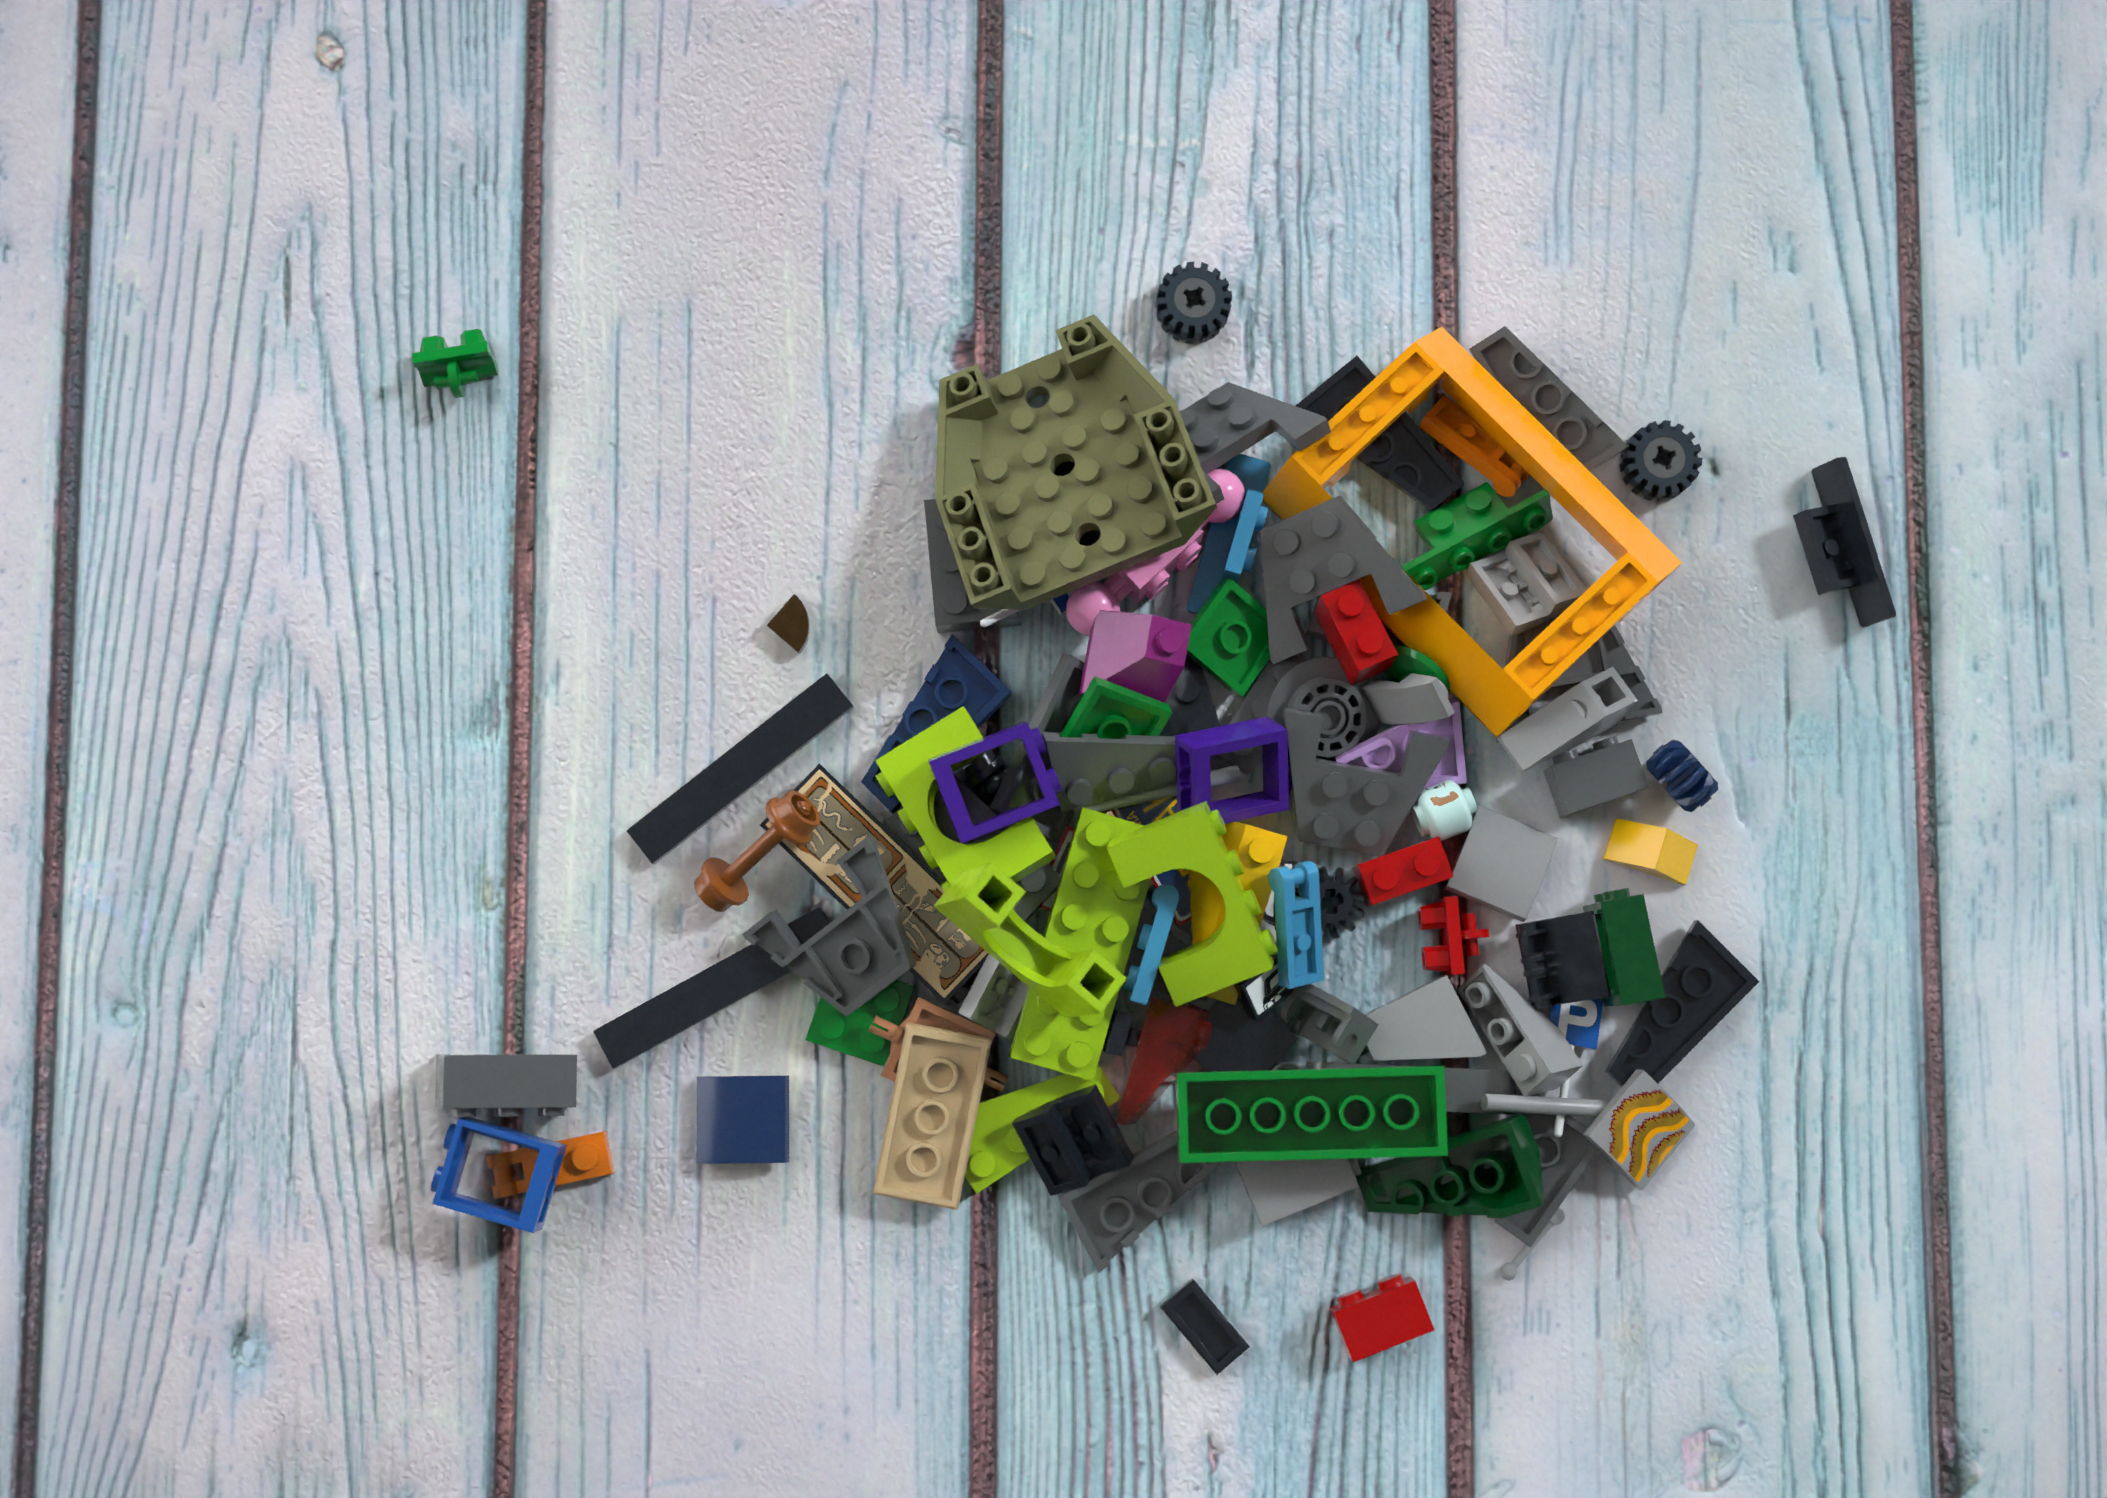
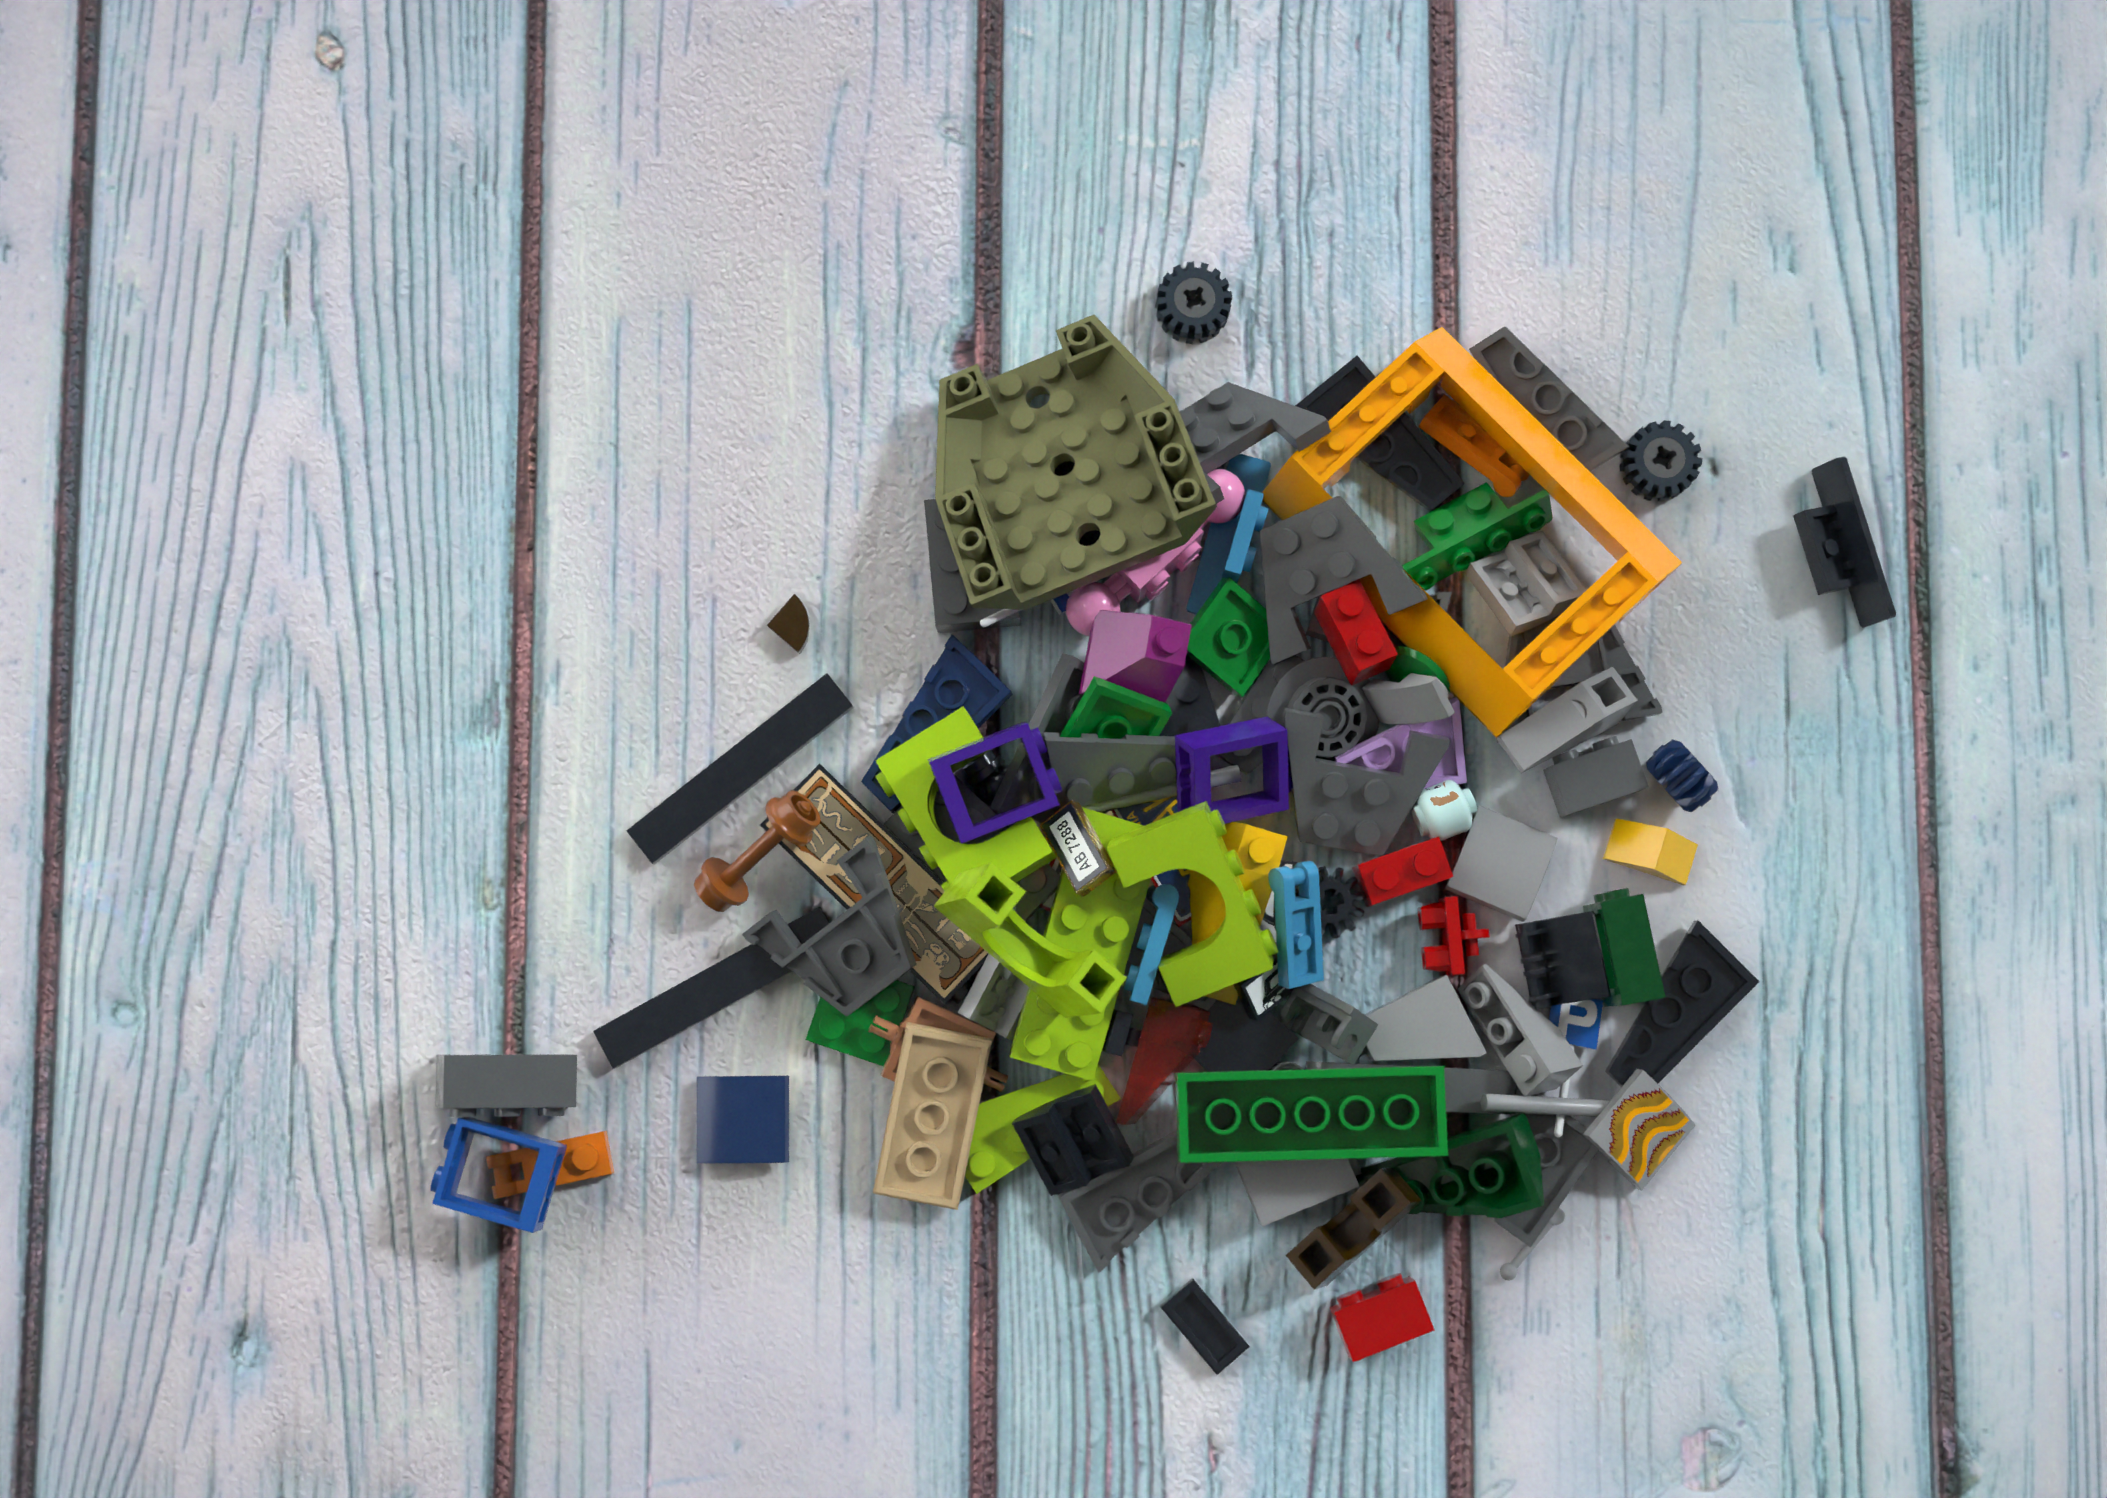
green hips [412,329,498,398] -> none
none -> tile [1040,800,1117,897]
none -> dark brown arch [1285,1167,1422,1290]

